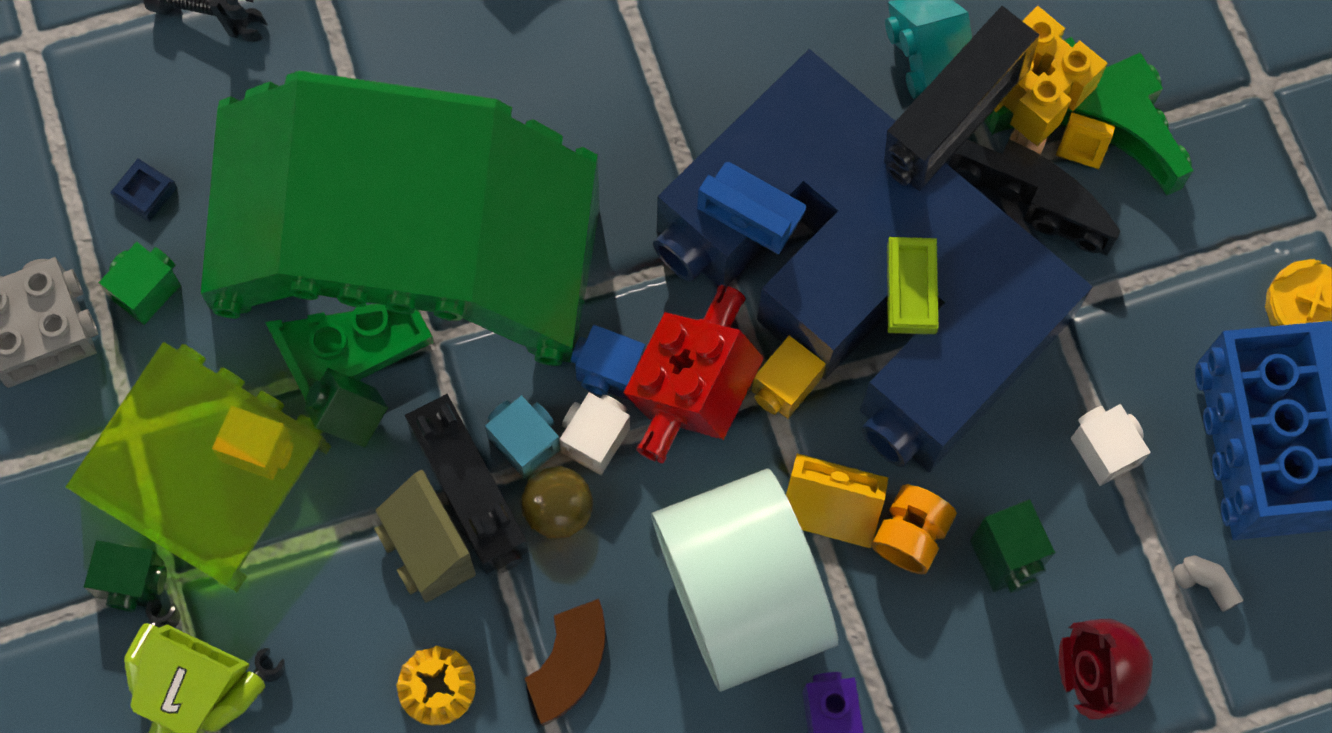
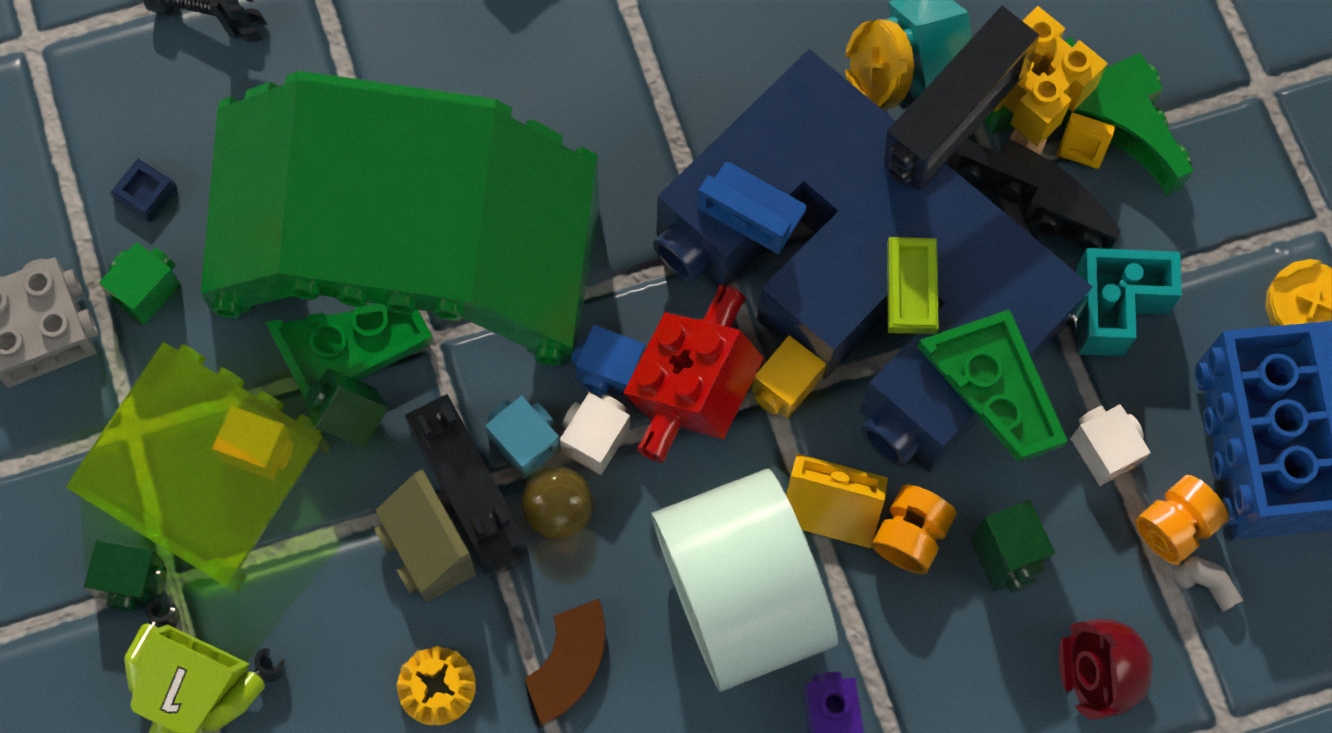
none -> yellow tile [845,19,914,110]
none -> green wing [917,309,1068,463]
none -> teal brick [1075,248,1182,356]
none -> light orange wheel [1135,475,1229,565]

